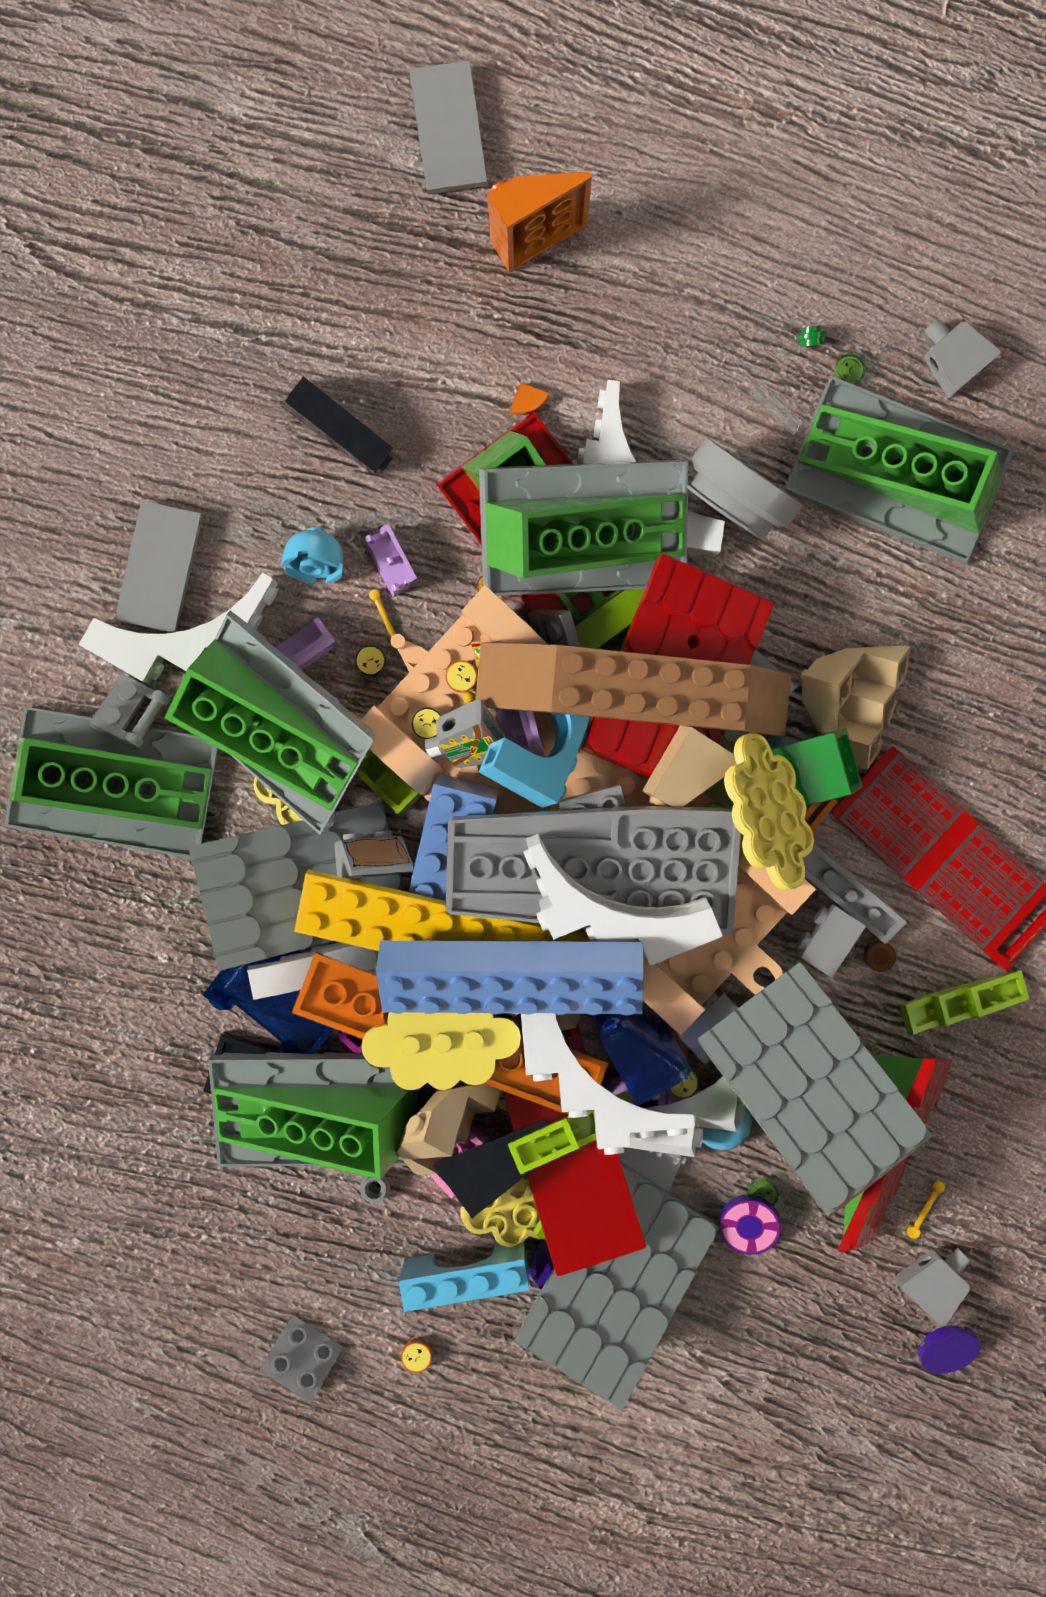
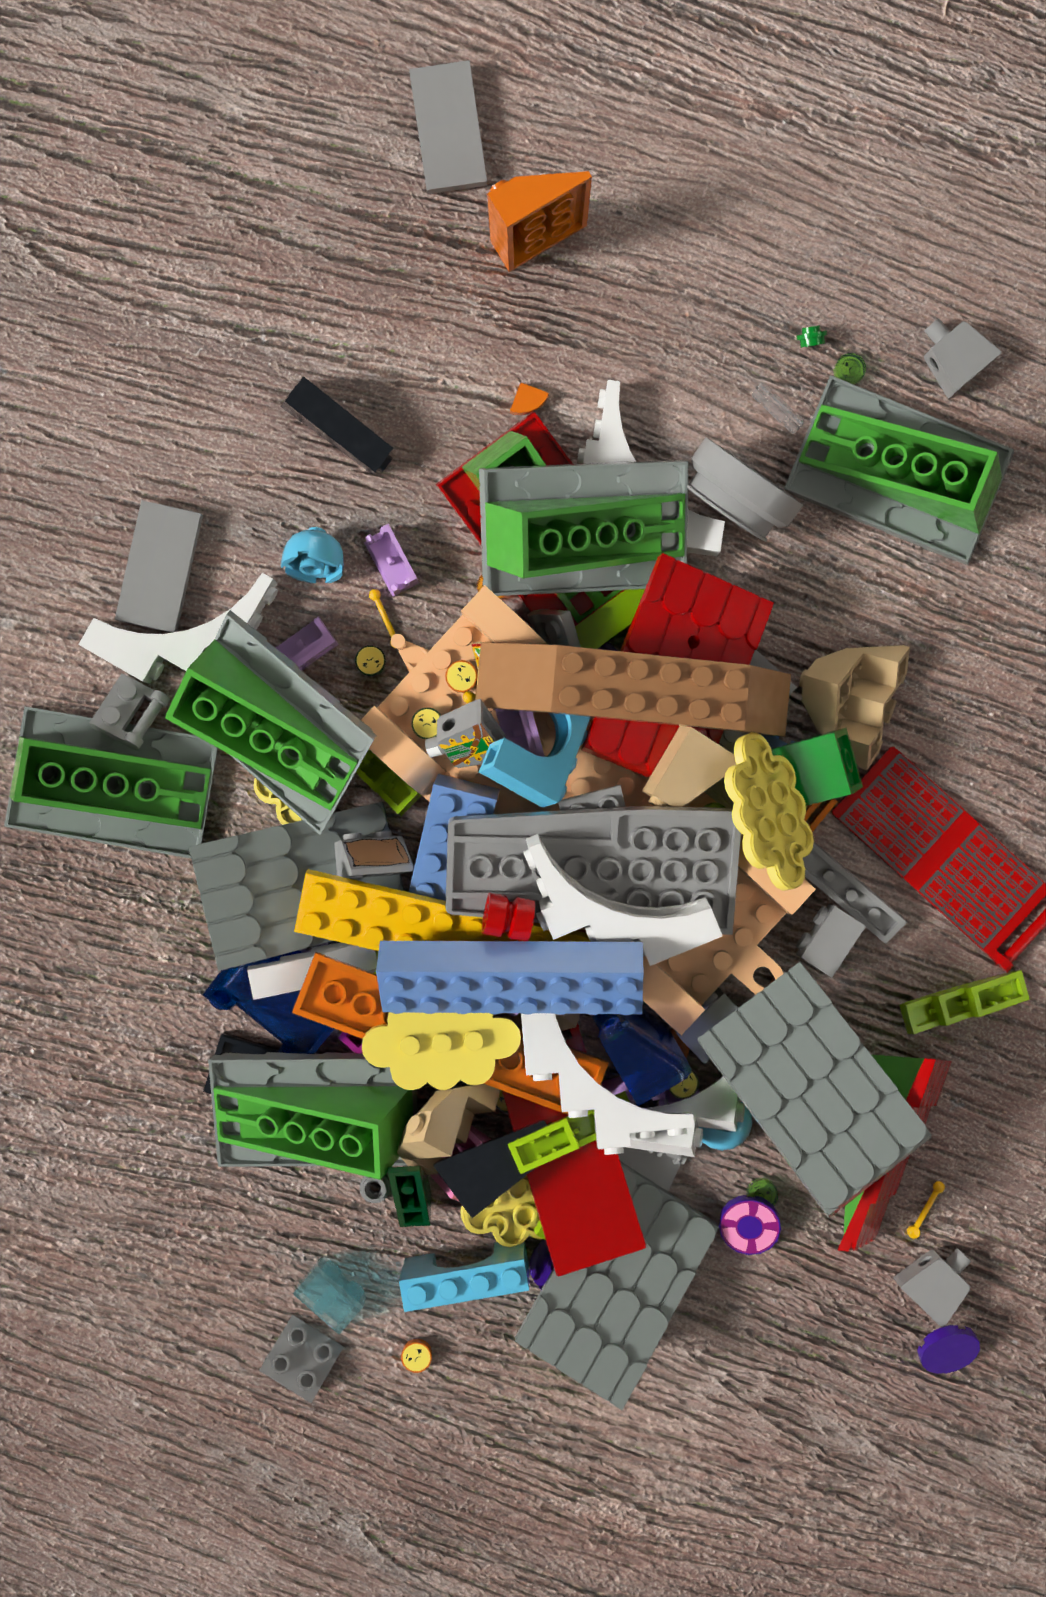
reddish brown tile [863,941,896,972] -> none
none -> clear light blue brick [293,1257,367,1334]
none -> dark green slope [388,1166,432,1227]
none -> red wheel [482,893,535,941]

